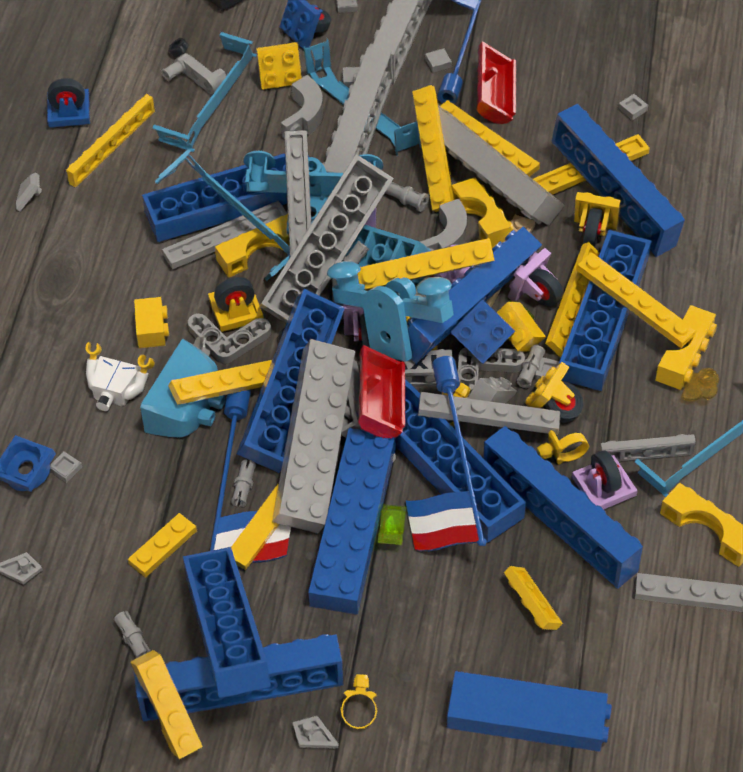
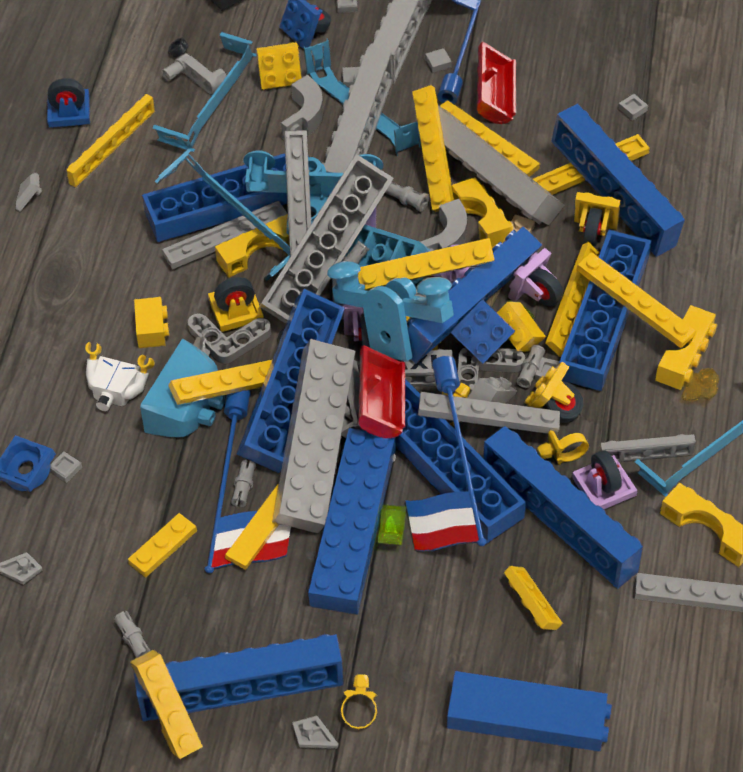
blue brick [183,547,271,698] -> none

